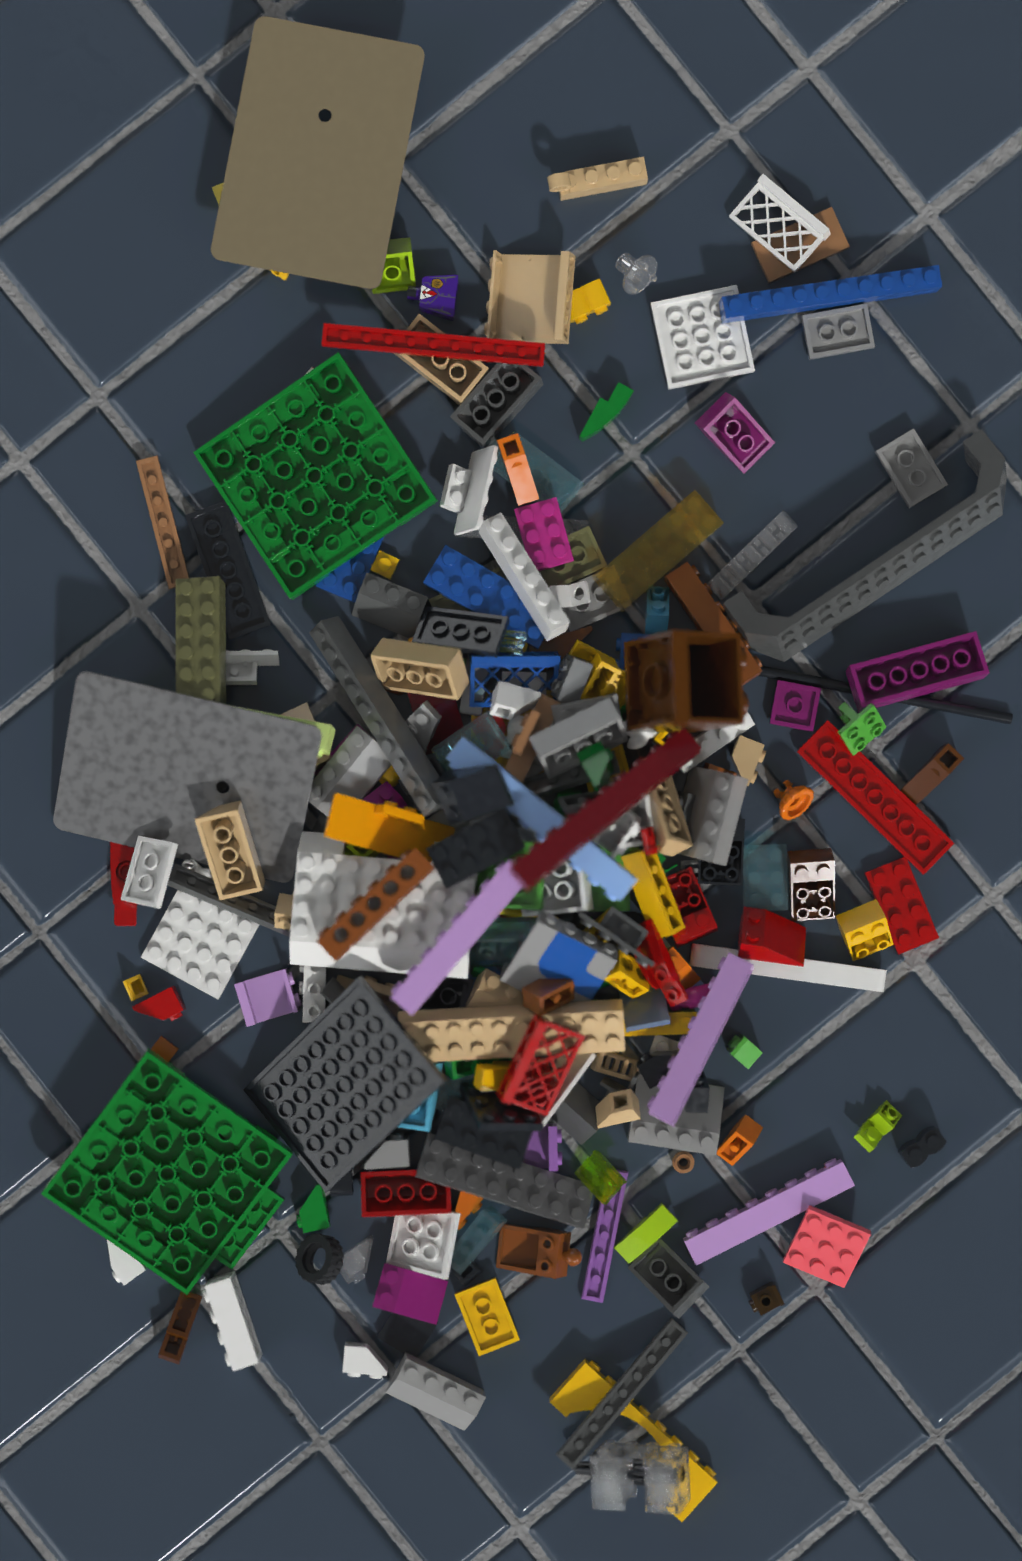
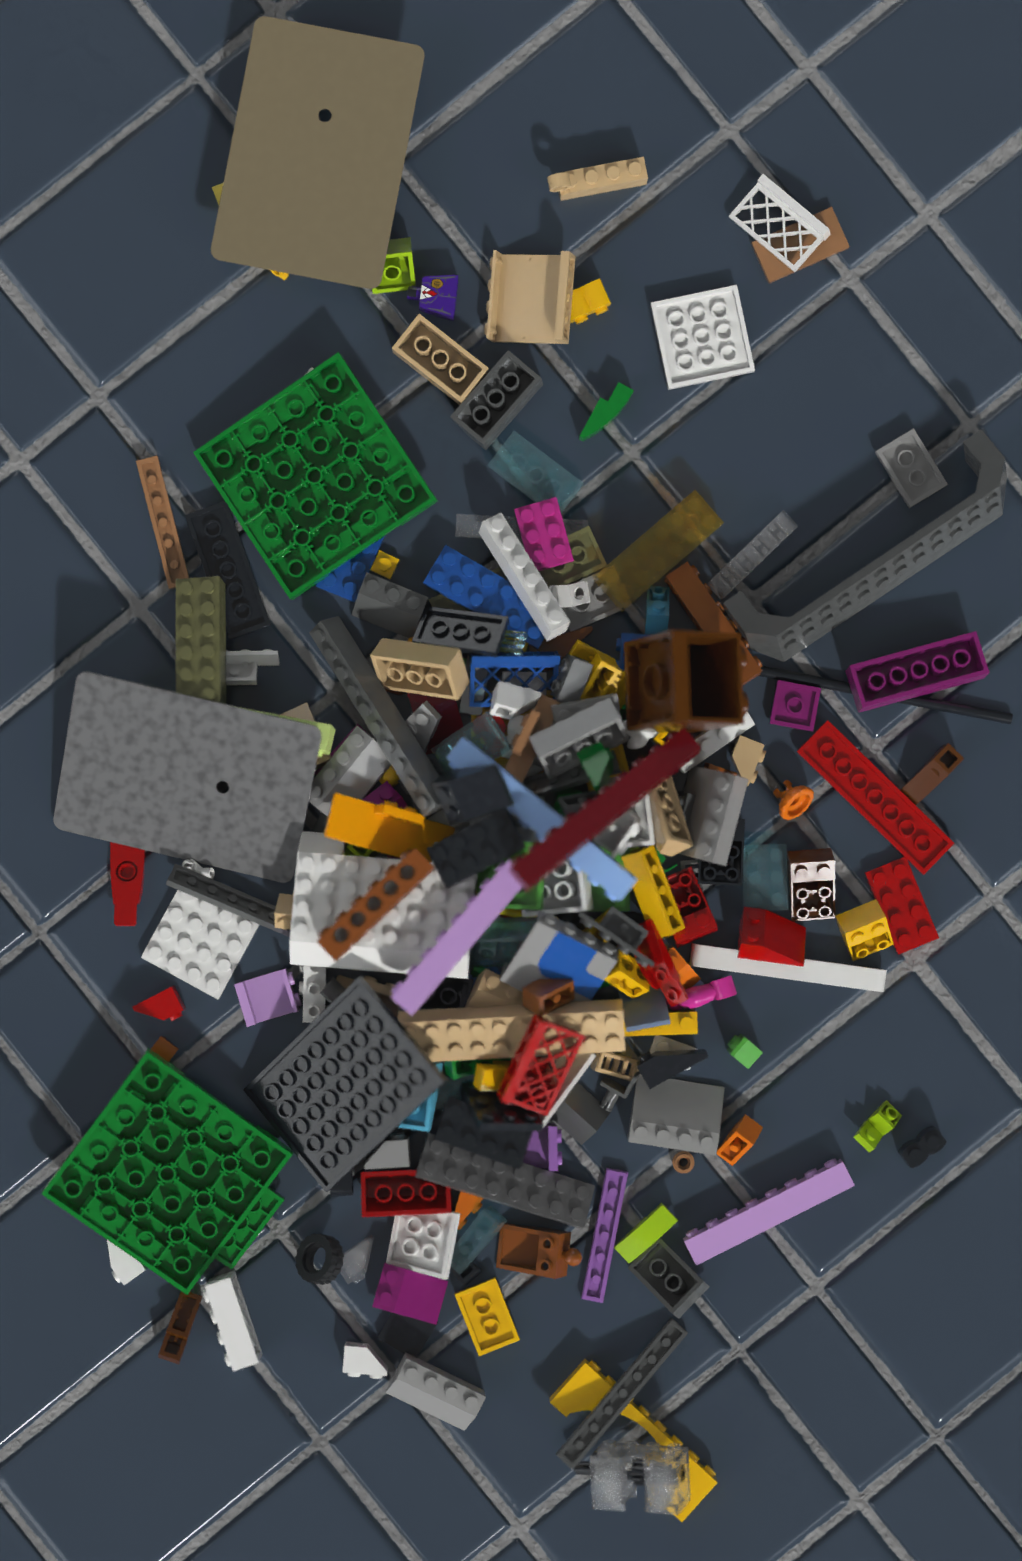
white plate [121,836,178,909] -> none
yellow slope [123,974,149,1002] -> none
tan slope [195,800,265,900] -> none
green slope [296,1183,331,1233] -> none
red plate [322,323,545,367] -> none
white bracket [440,445,498,535] -> none
orange slope [497,433,539,506] -> none
clear neon green plate [574,1150,627,1205] -> none
tan slope [595,1089,641,1128] -> none
clear piece [615,253,657,295] -> none
red pin [639,826,660,856] -> none
lavender brick [647,953,754,1127] -> none
black slope [684,1072,710,1113] -> none
magenta slope [695,392,775,474] -> none
blue brick [718,265,942,324] -> none
dark brown brick [748,1281,785,1316] -> none
coral plate [783,1205,871,1288] -> none
light grey plate [801,304,875,360] -> none
bright green bracket [838,702,886,755] -> none

